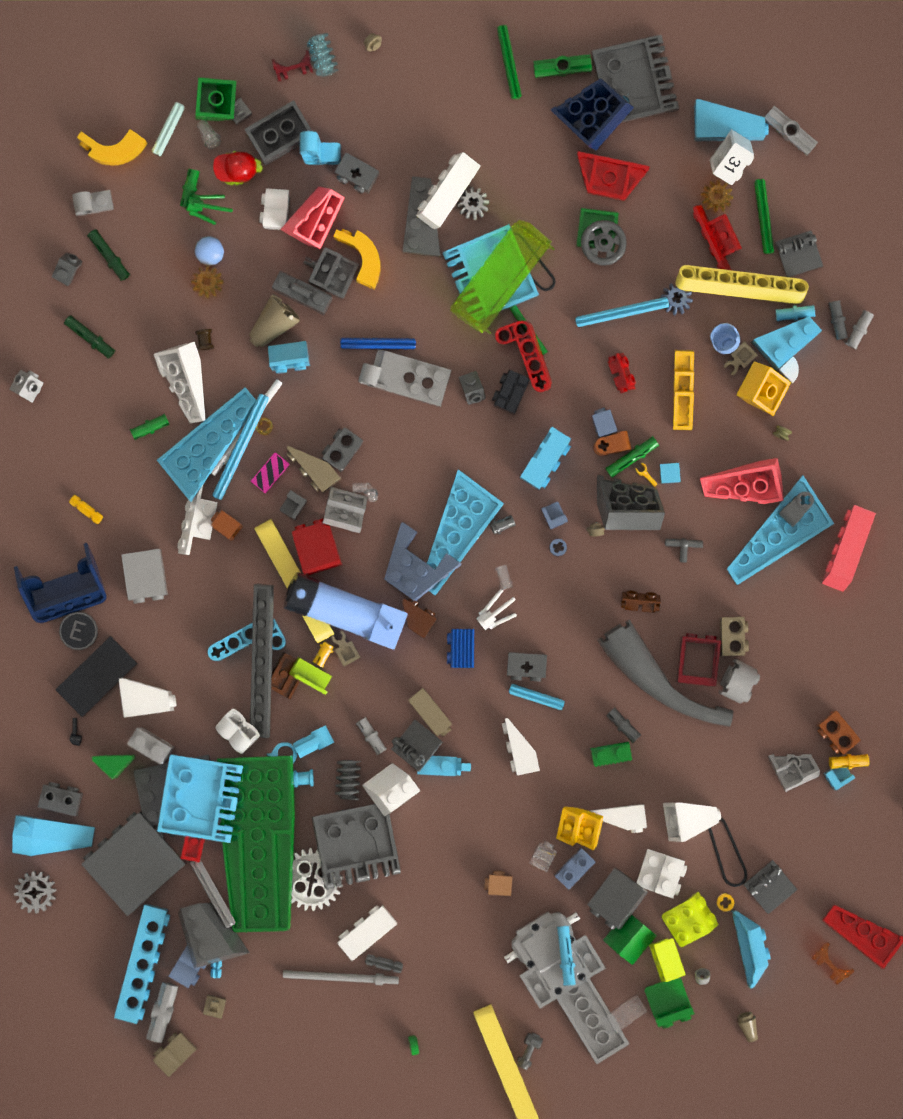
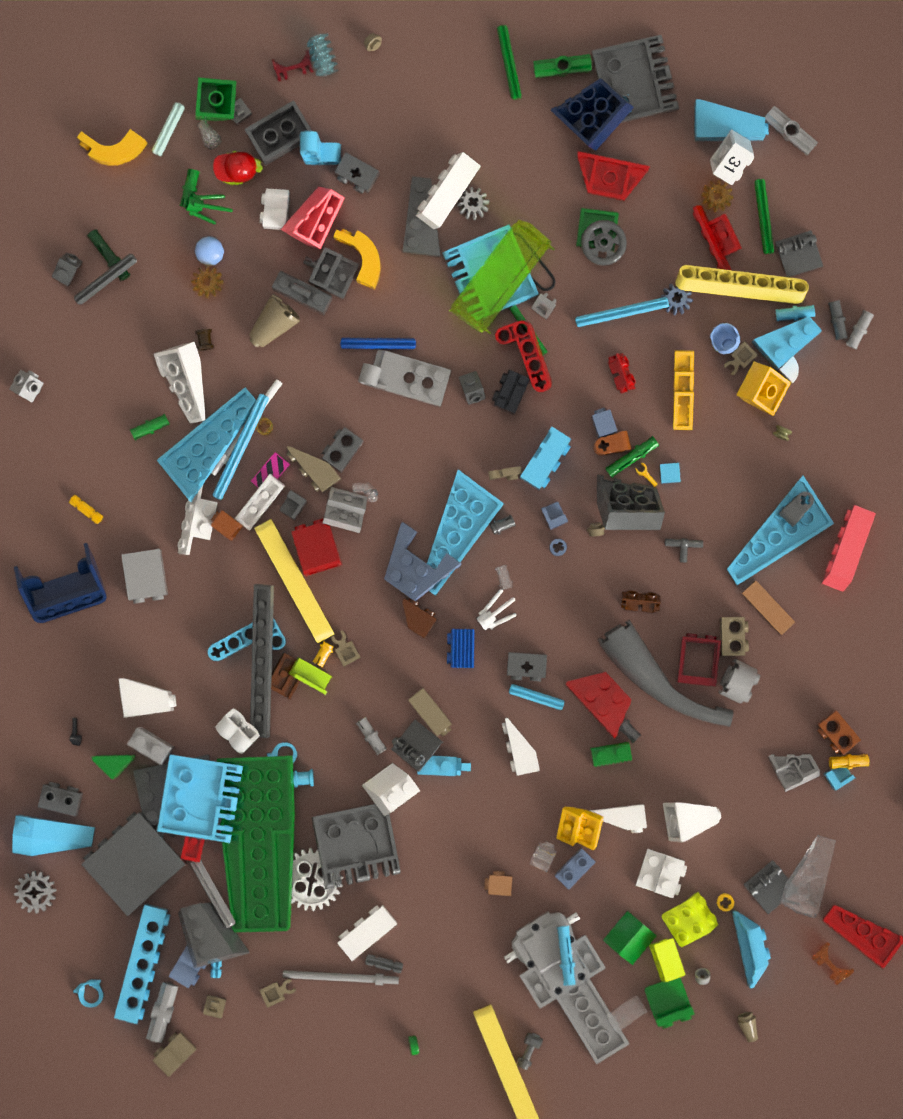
black tile [55,636,138,717] -> none
black tile [59,612,98,650] -> none
dark green pin [63,315,116,359] -> none
light grey plate [72,190,114,216] -> none
medium azure slope [268,341,310,374] -> none
light blue piece [283,572,408,649] -> none
medium azure piece [293,725,334,758] -> none
dark grey piece [335,760,361,800] -> none
dark grey brick [587,868,648,930] -> none
coral wedge [700,458,784,504] -> none
black piece [708,818,747,887] -> none
none -> medium azure piece [73,979,104,1008]
none -> dark grey axle [74,254,137,305]
none -> white tile [235,474,285,531]
none -> dark tan plate [259,979,296,1008]
none -> dark tan plate [488,466,522,481]
none -> light grey tile [531,293,556,319]
none -> red wing [565,672,631,738]
none -> medium nougat tile [741,580,795,635]
none -> clear wedge [780,835,836,918]

